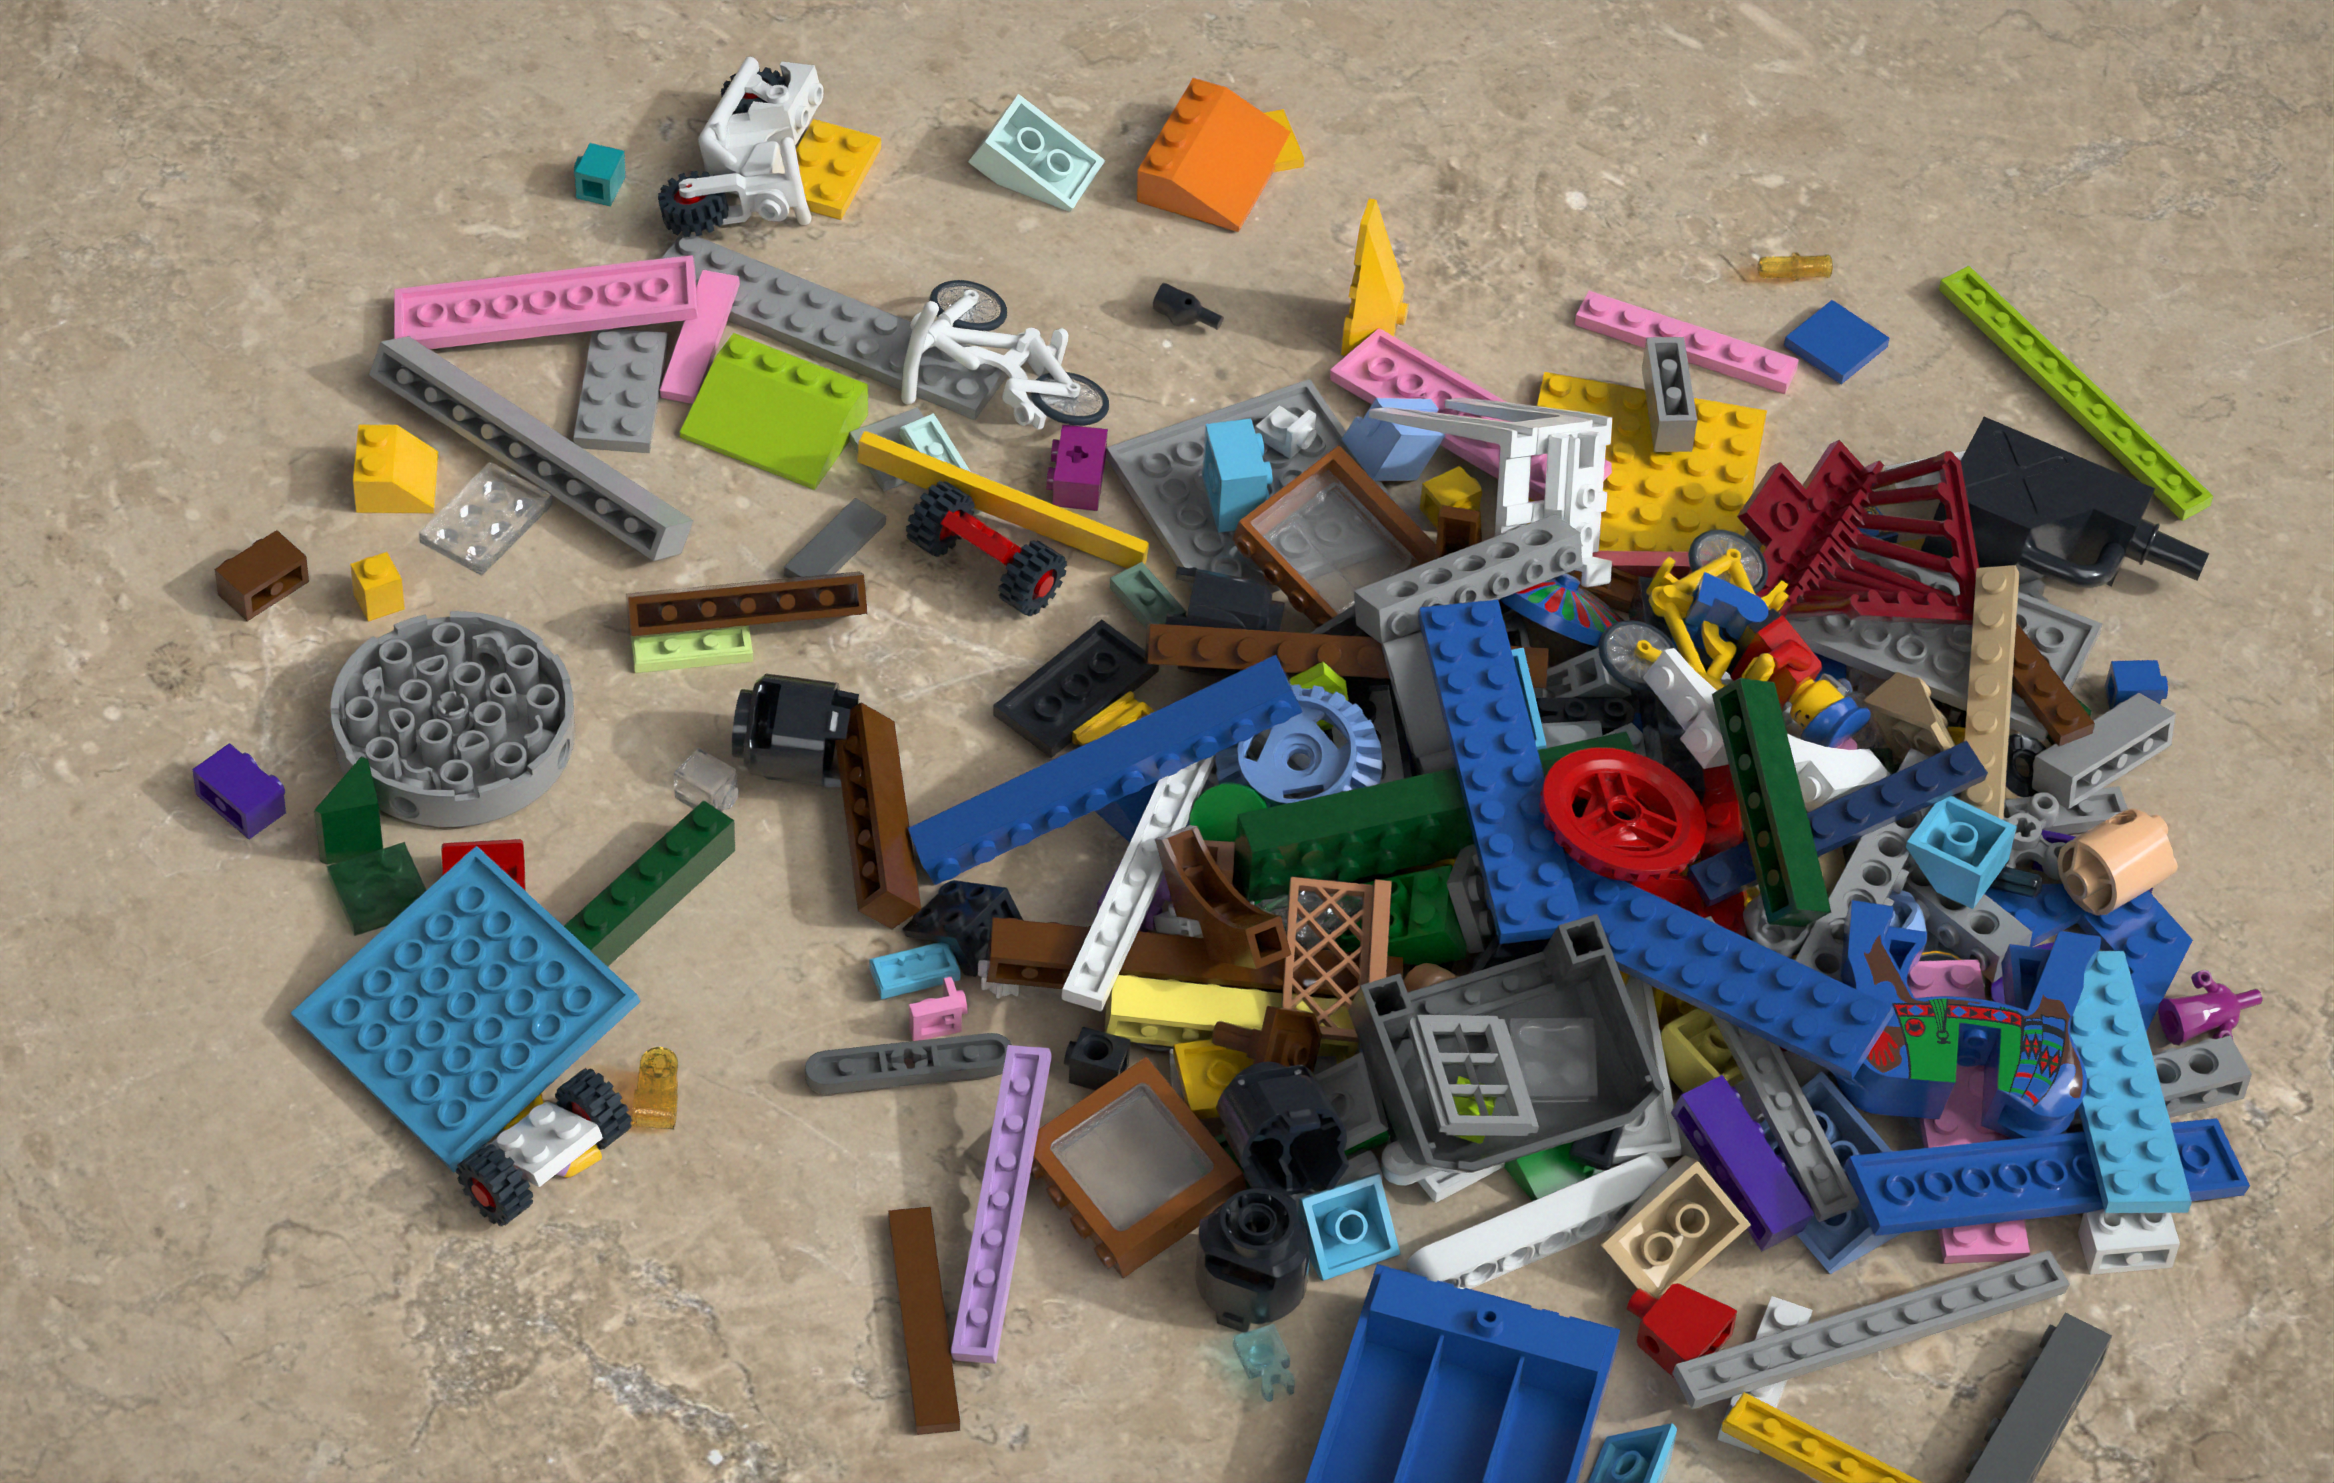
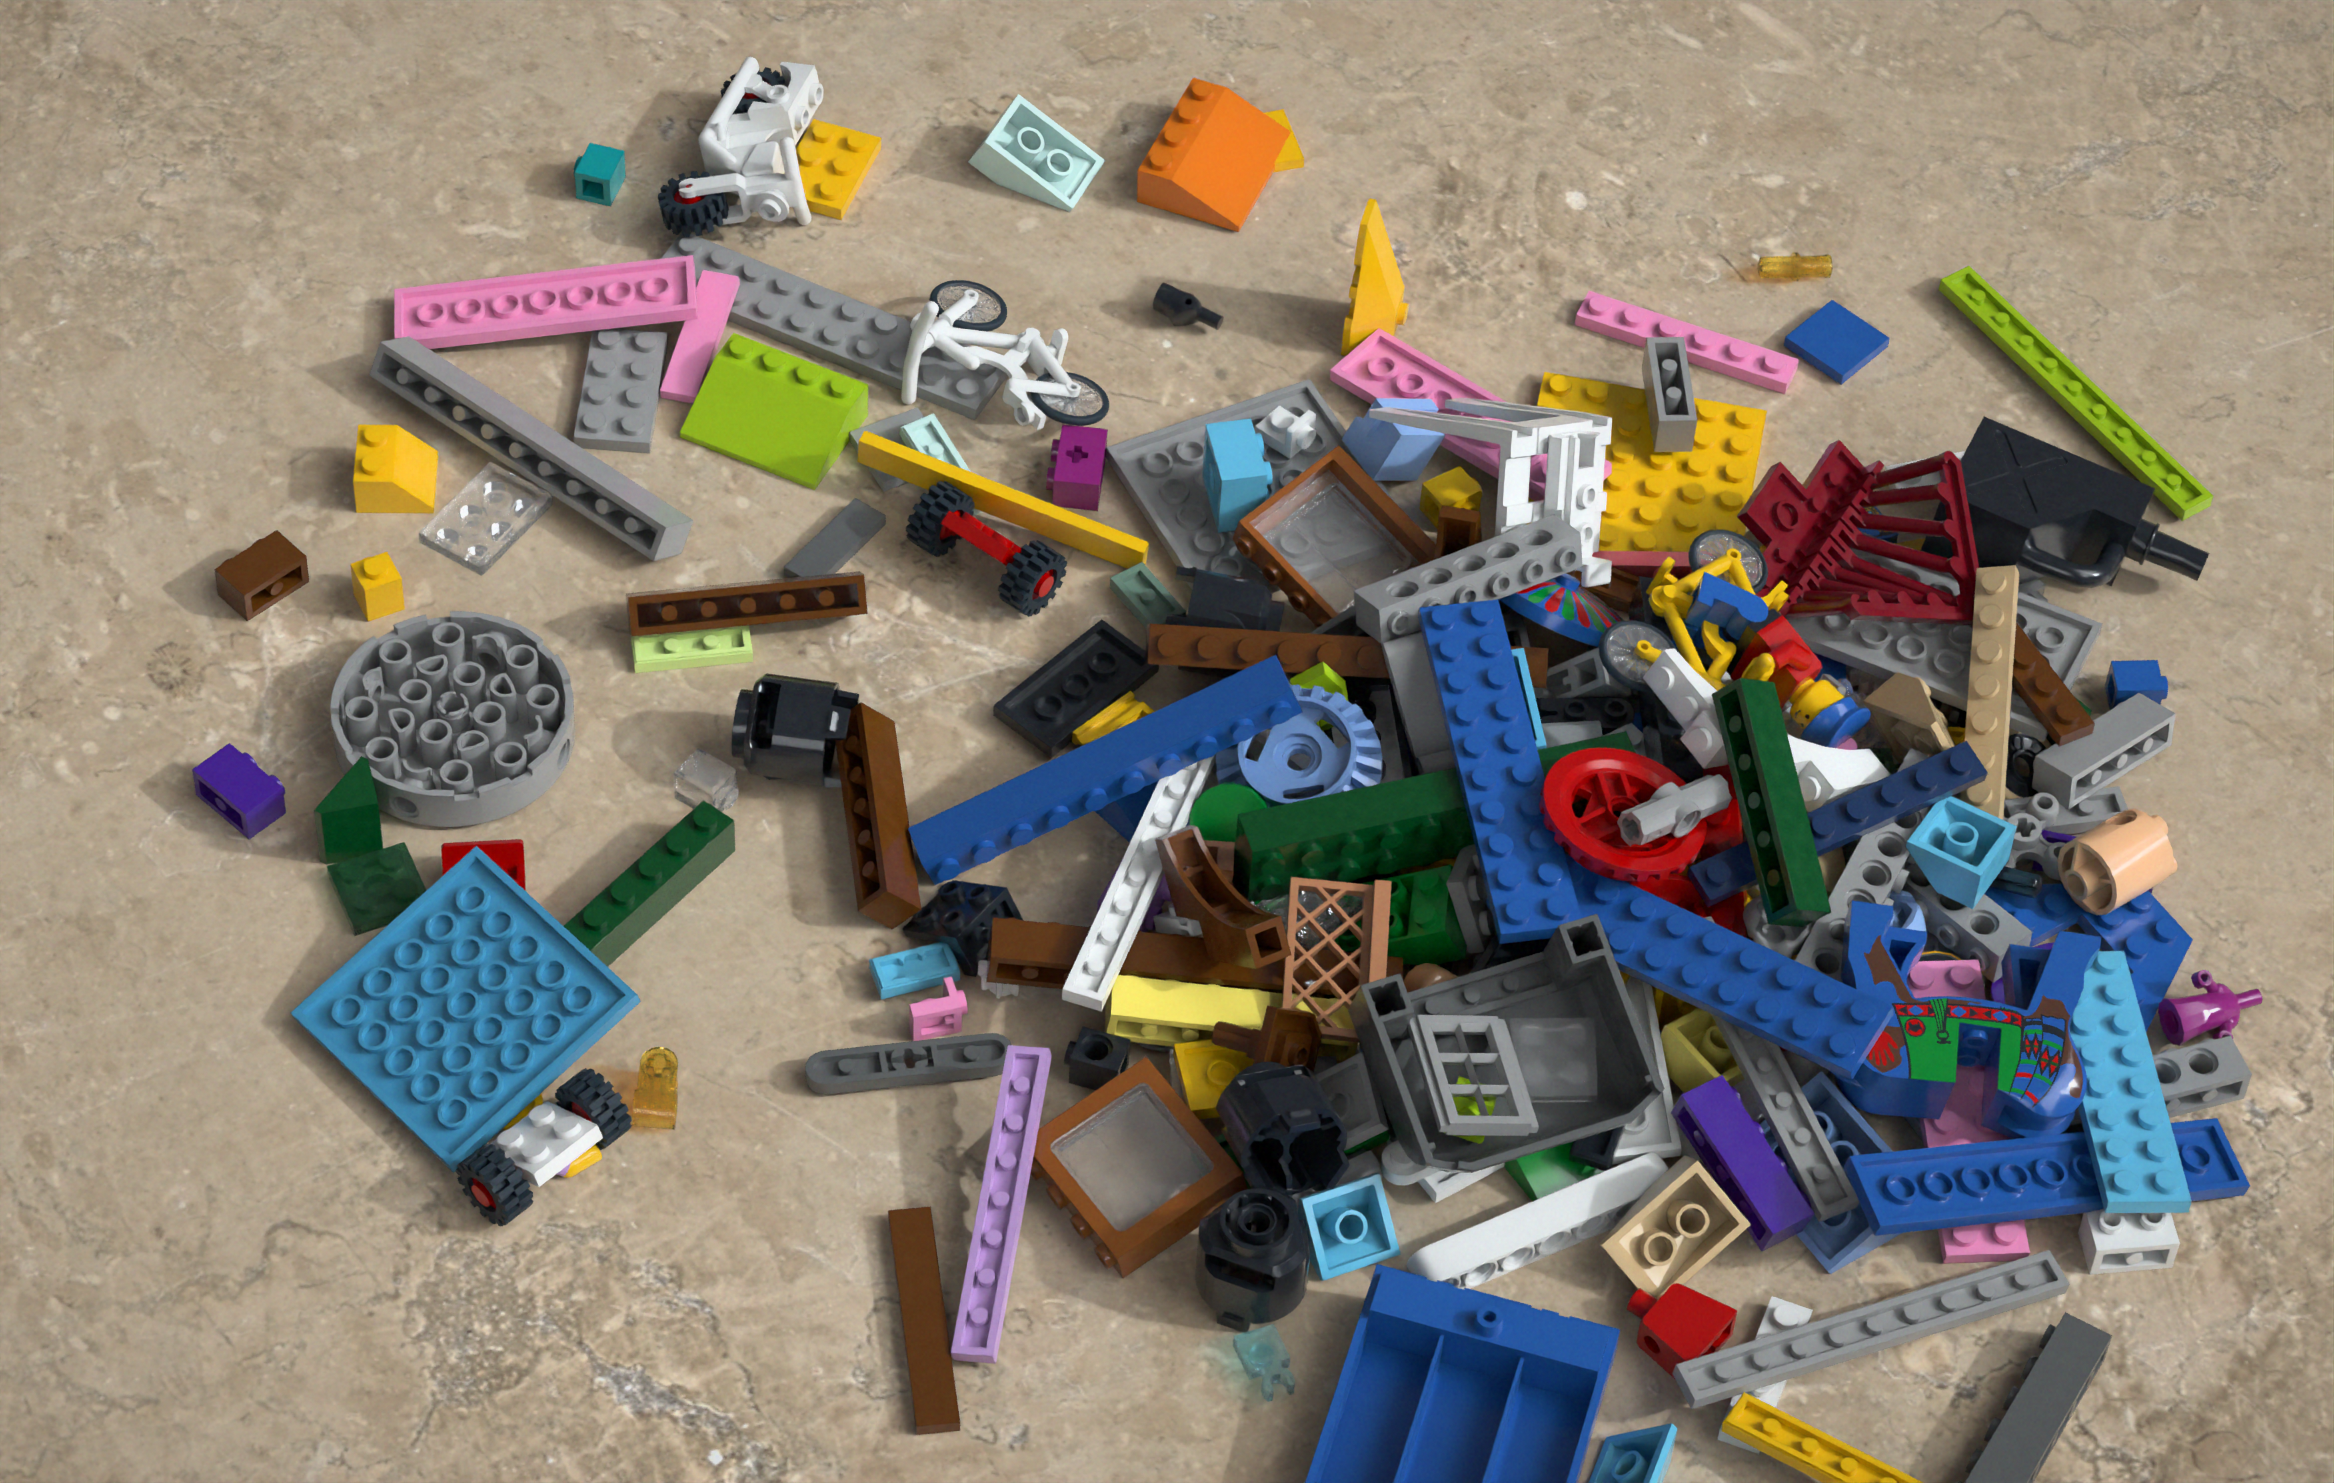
none -> light grey piece [1617,774,1732,846]

